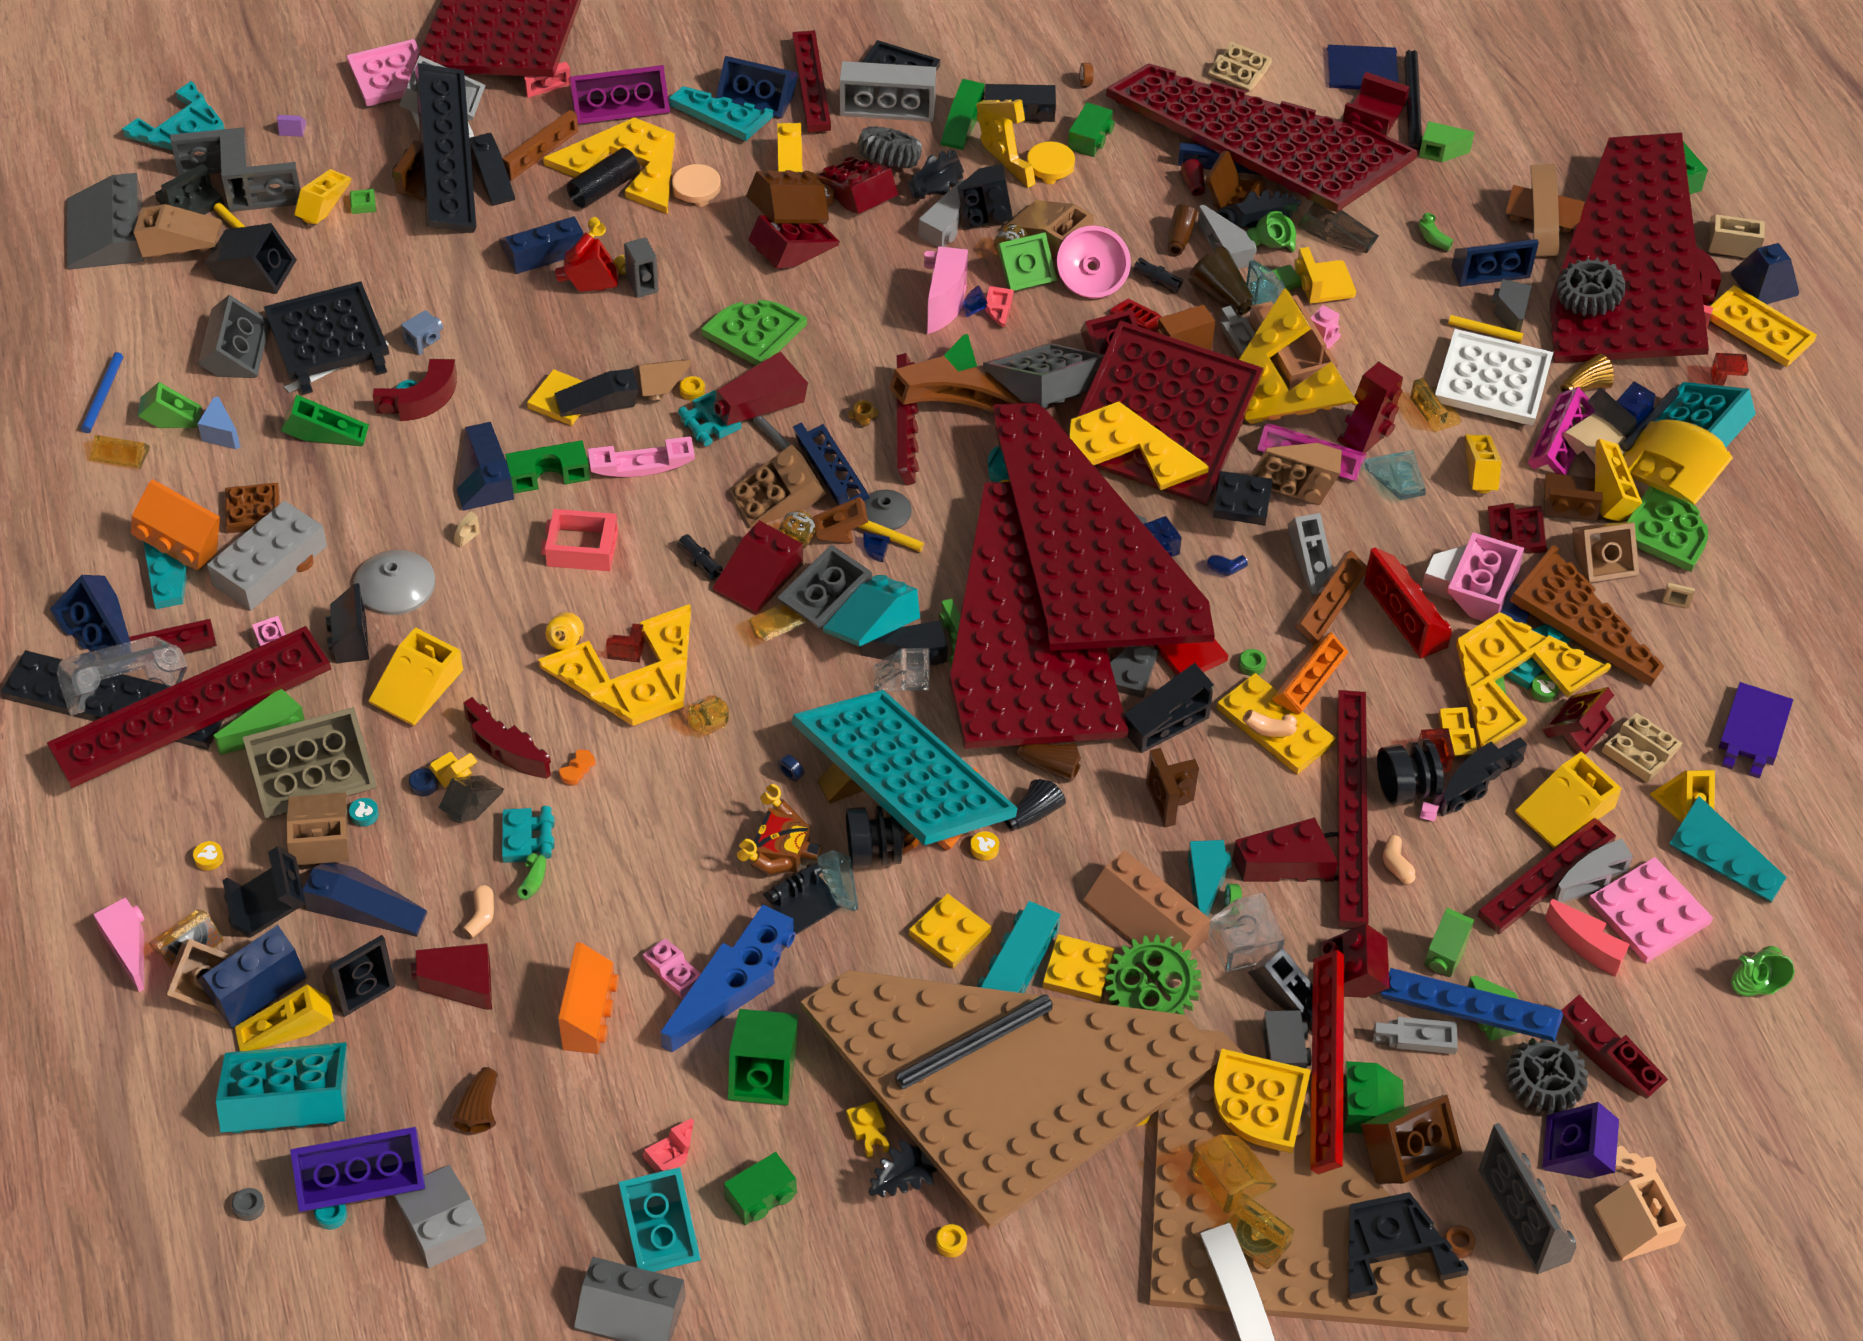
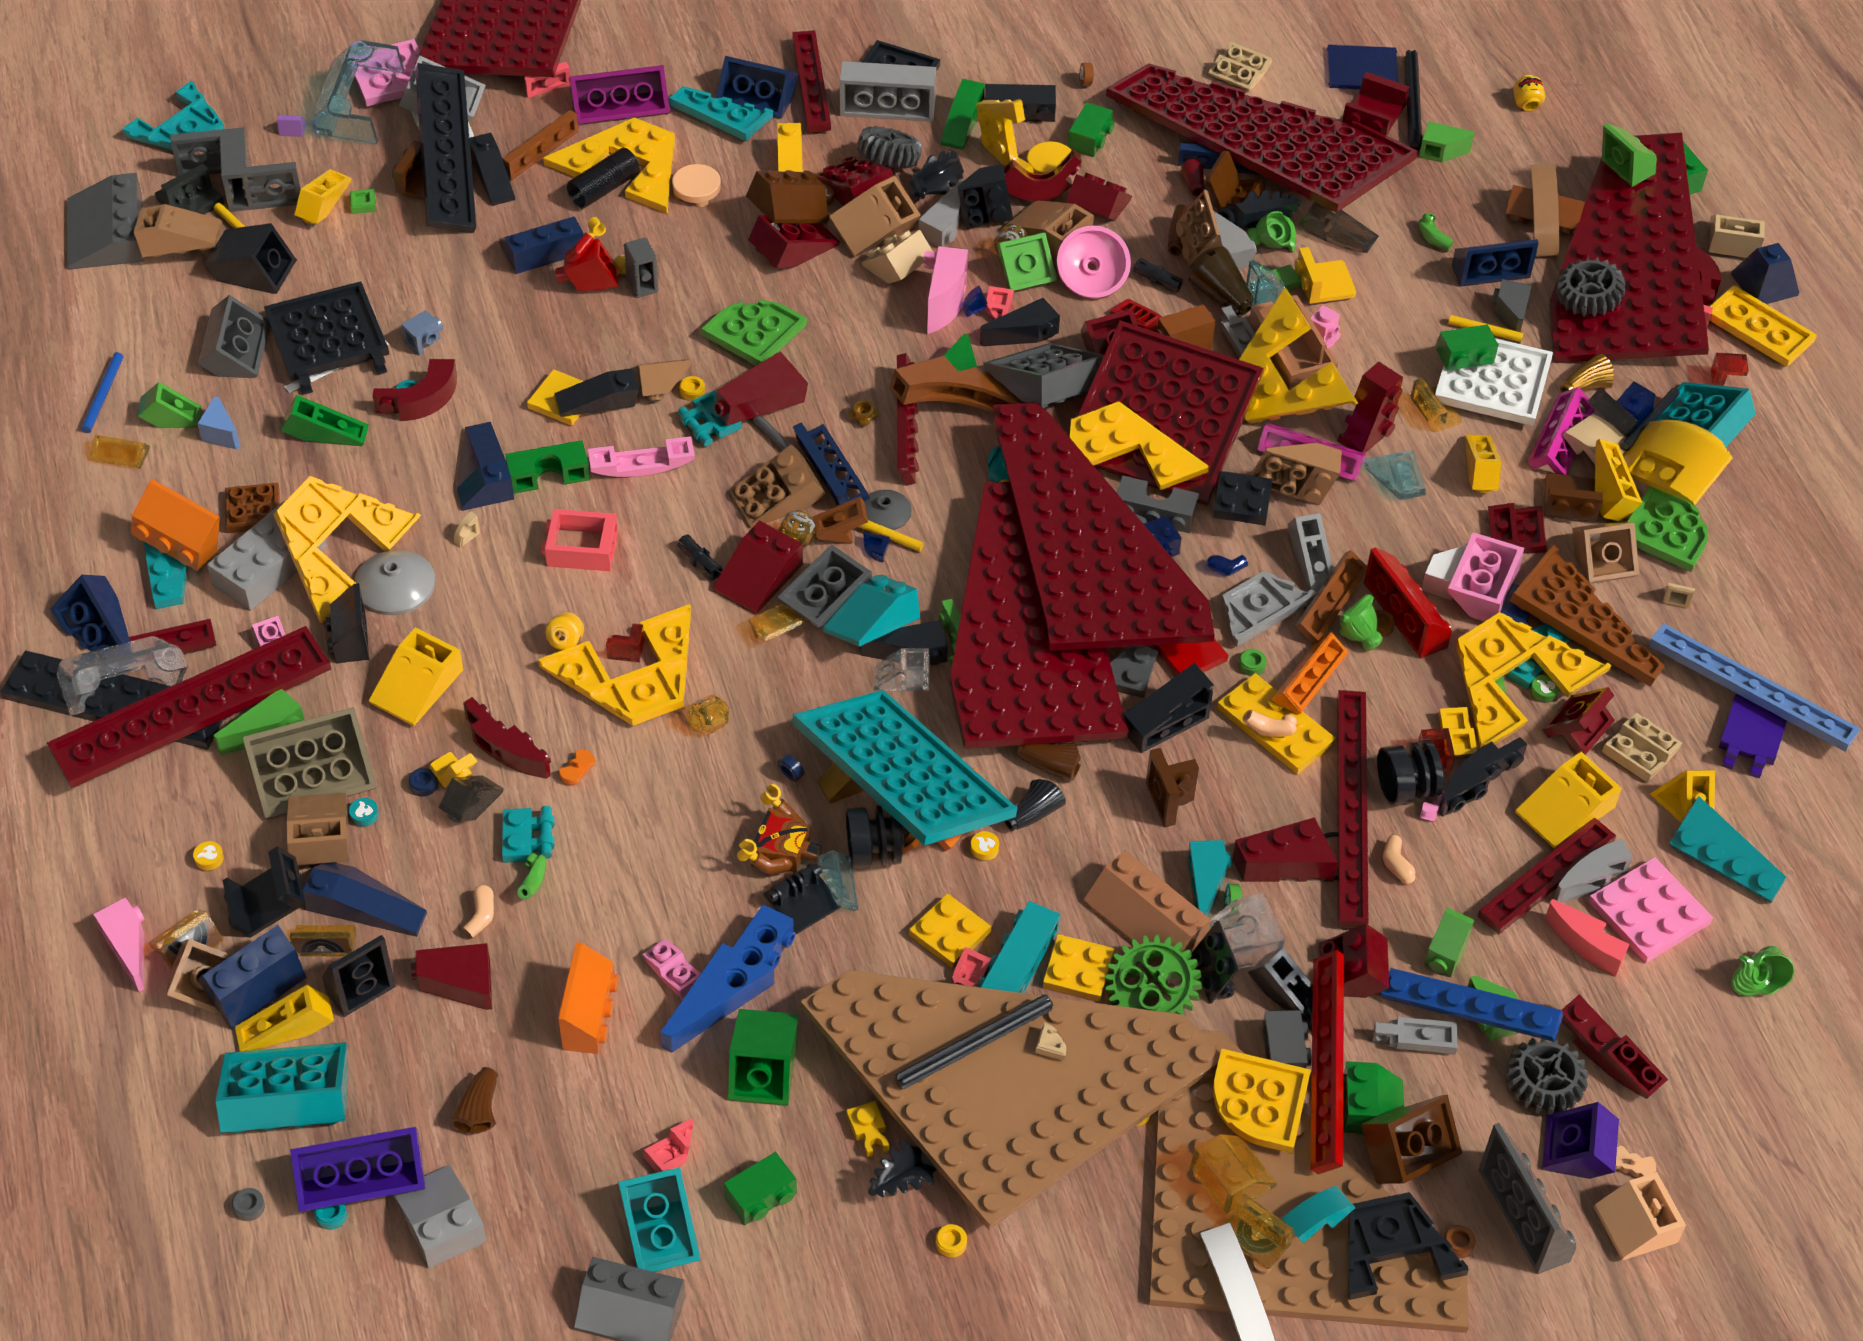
none -> yellow wing [273,476,421,624]
none -> panel [289,925,356,957]
none -> clear light blue windscreen [310,40,404,145]
none -> medium nougat slope [828,176,921,257]
none -> tan slope [861,230,932,284]
none -> coral slope [952,947,991,987]
none -> black slope [980,298,1060,346]
none -> dark red arch [1004,148,1082,201]
none -> tan tile [1035,1022,1066,1061]
none -> dark red slope [1066,172,1132,220]
none -> dark grey arch [1117,476,1199,533]
none -> medium nougat slope [1176,190,1222,268]
none -> black hinge [1191,921,1239,1004]
none -> light grey wing [1222,571,1317,647]
none -> teal slope [1282,1186,1355,1244]
none -> bright green hair [1339,594,1383,651]
none -> dark orange tile [1375,610,1395,637]
none -> green piece [1436,324,1499,371]
none -> yellow head [1513,75,1546,111]
none -> bright green slope [1602,123,1657,187]
none -> medium blue plate [1648,623,1861,752]

